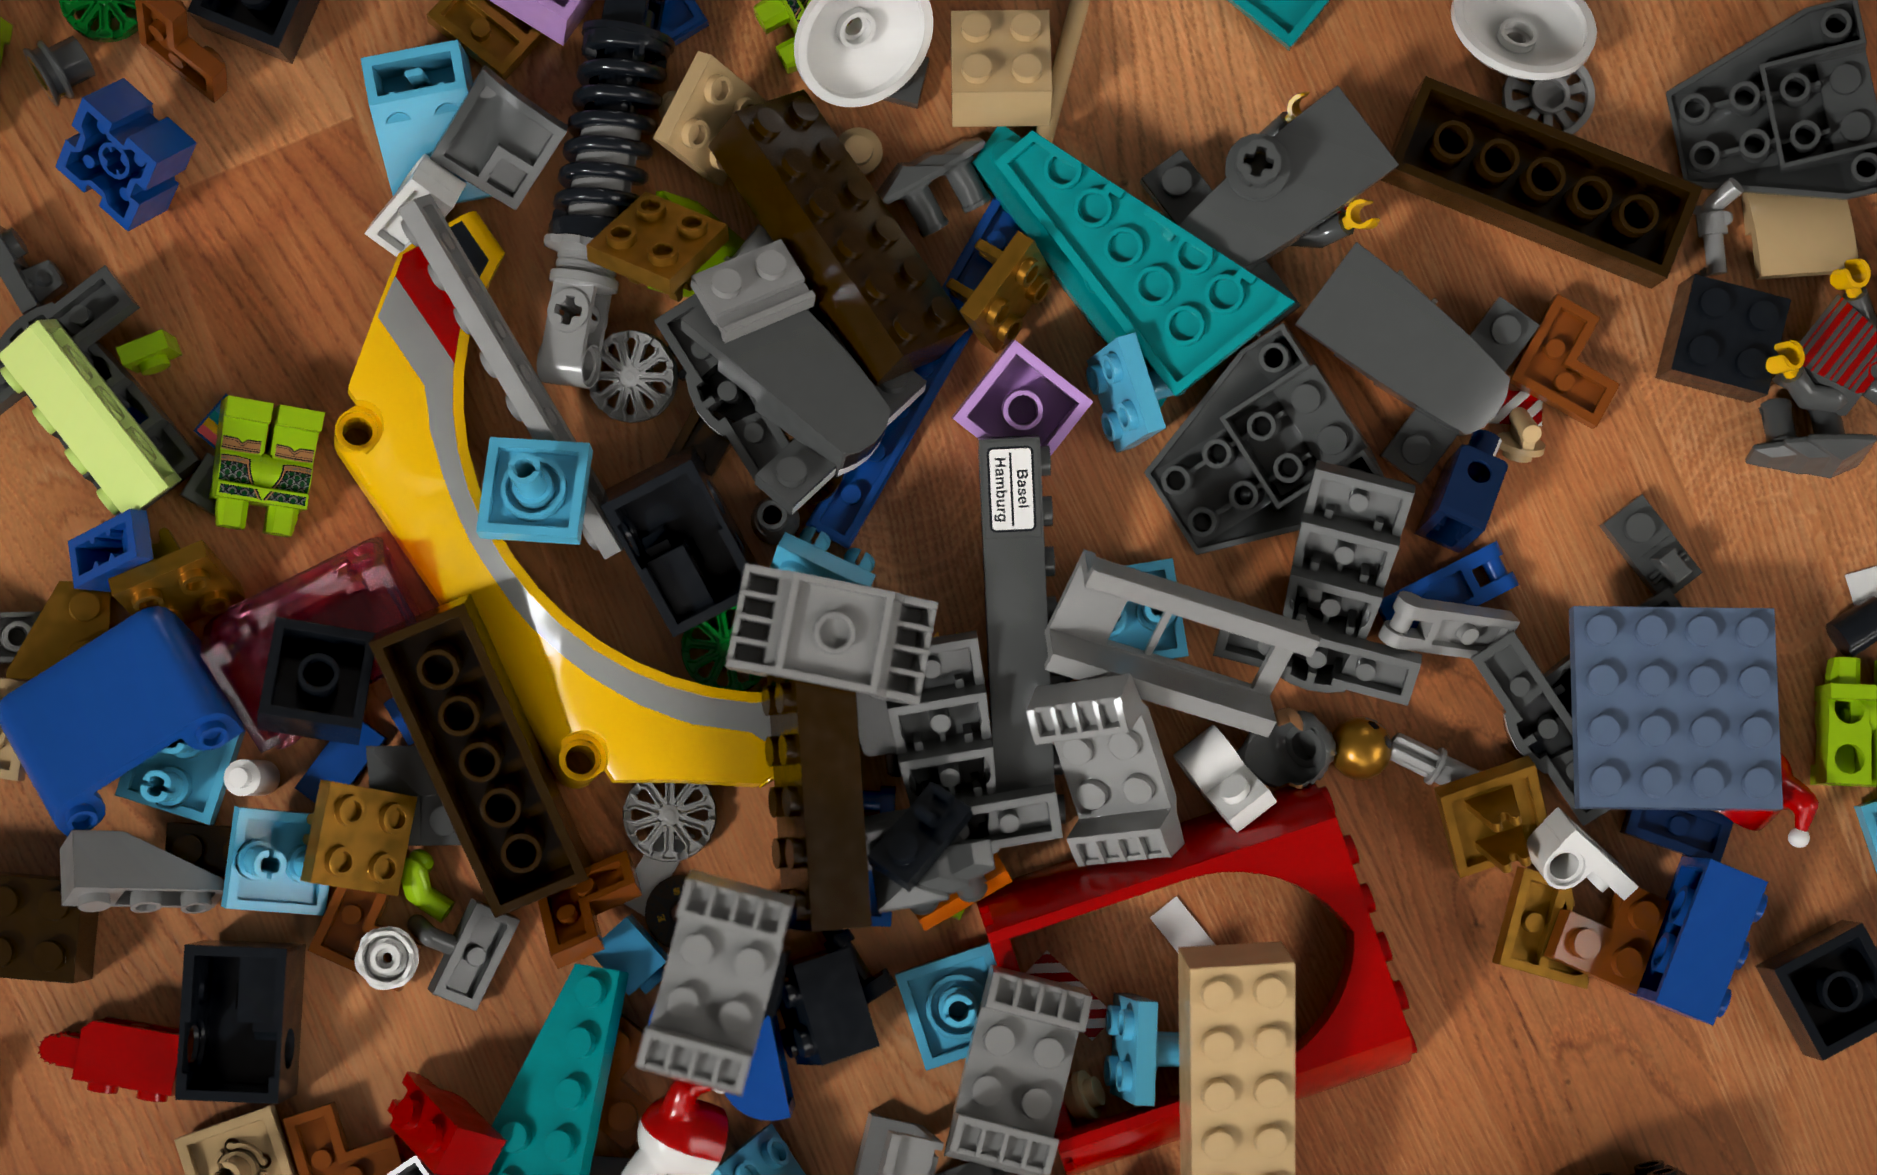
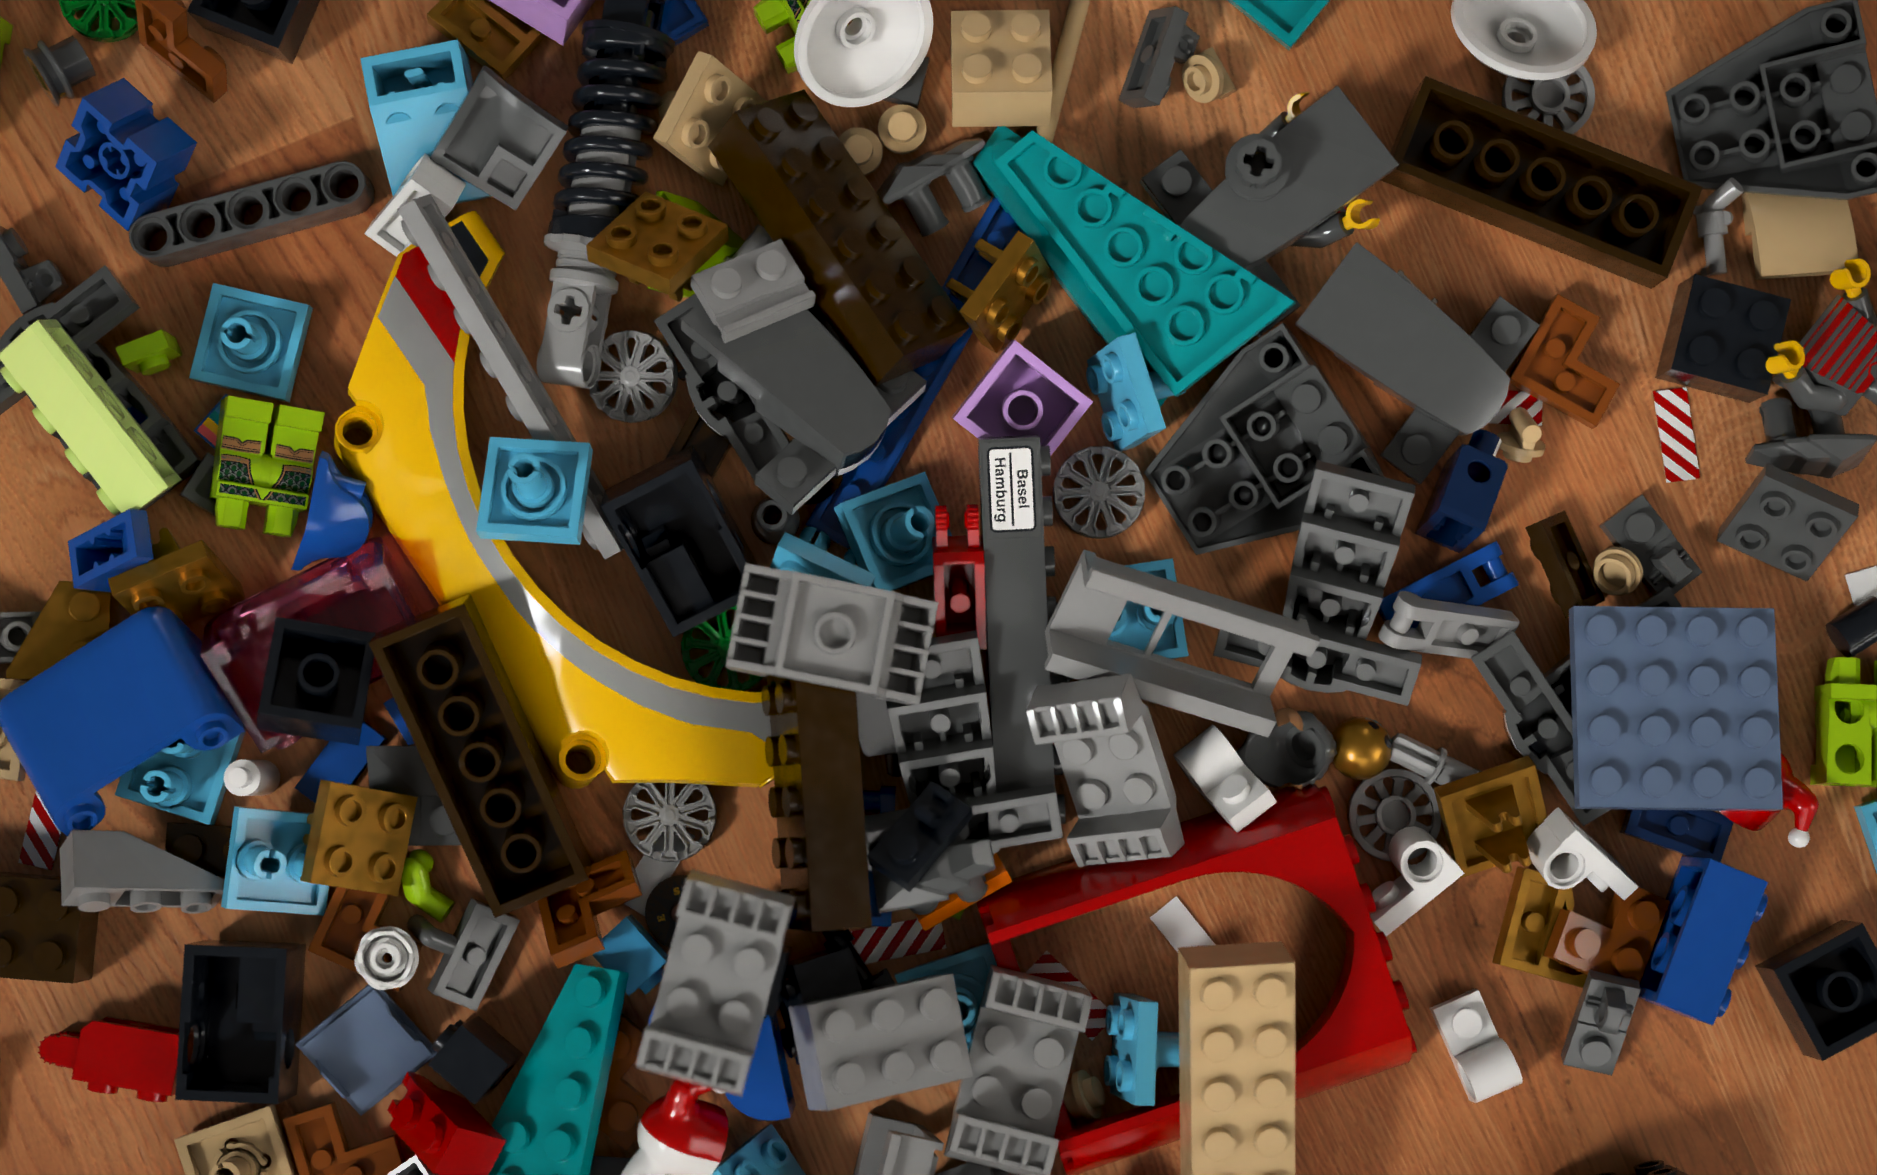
none -> sticker [18,791,61,870]
none -> dark grey beam [129,161,375,267]
none -> medium azure plate [189,283,313,402]
none -> blue hat [291,450,374,571]
none -> sand blue piece [295,984,437,1116]
none -> black brick [428,1016,524,1105]
none -> light grey brick [789,973,973,1111]
none -> medium azure plate [834,472,952,591]
none -> sticker [851,919,946,964]
none -> tan plate [878,104,927,154]
none -> red hinge [932,504,987,650]
none -> light grey wheel [1053,446,1145,539]
none -> dark grey hinge [1118,6,1200,108]
none -> tan plate [1182,47,1237,103]
none -> light grey wheel [1347,769,1442,862]
none -> white plate [1370,826,1465,936]
none -> white plate [1430,989,1523,1103]
none -> dark brown plate [1525,511,1605,618]
none -> dark grey hinge [1561,970,1641,1076]
none -> tan plate [1593,547,1643,595]
none -> sticker [1653,387,1700,483]
none -> dark grey plate [1717,463,1859,581]

